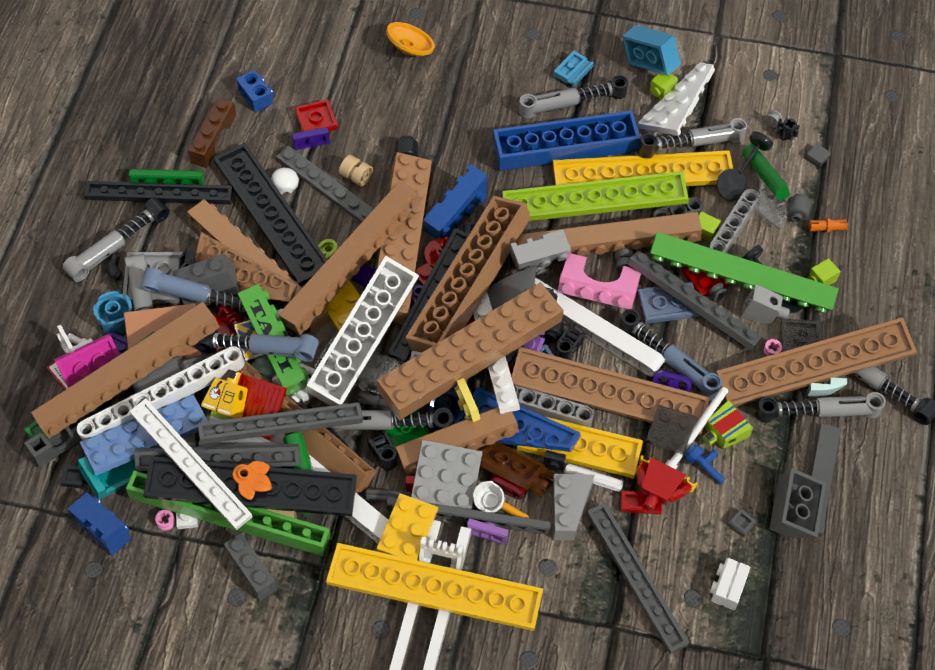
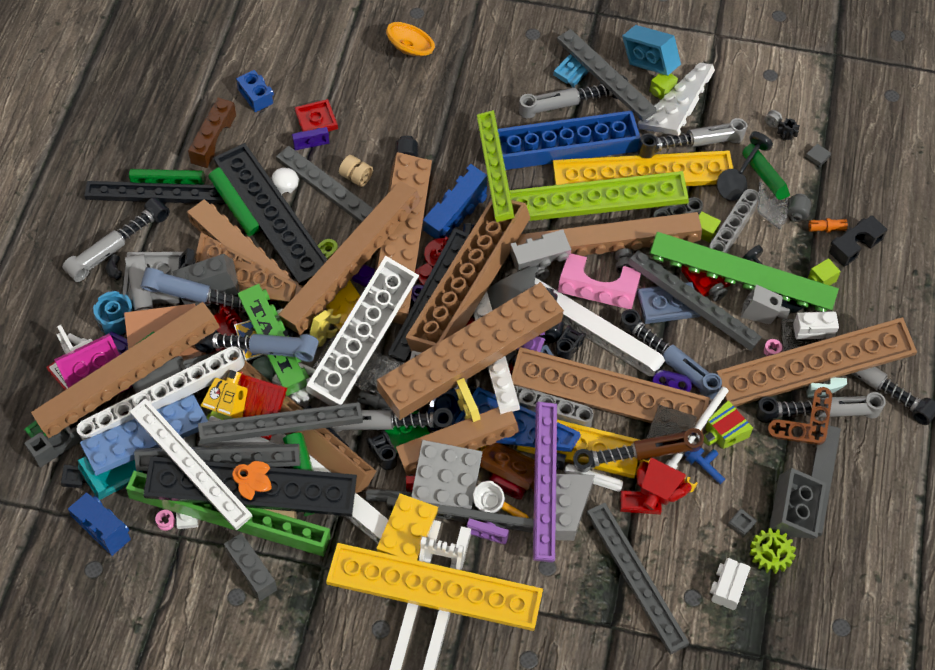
none -> green brick [208,167,260,236]
none -> light yellow plate [309,309,341,347]
none -> lime tile [477,110,515,222]
none -> medium lavender tile [533,402,557,562]
none -> dark grey plate [557,29,657,122]
none -> piece [573,428,704,472]
none -> lime gear [750,528,796,574]
none -> dark orange beam [768,387,832,445]
none -> white brick [793,312,839,340]
none -> black arch [829,215,888,267]

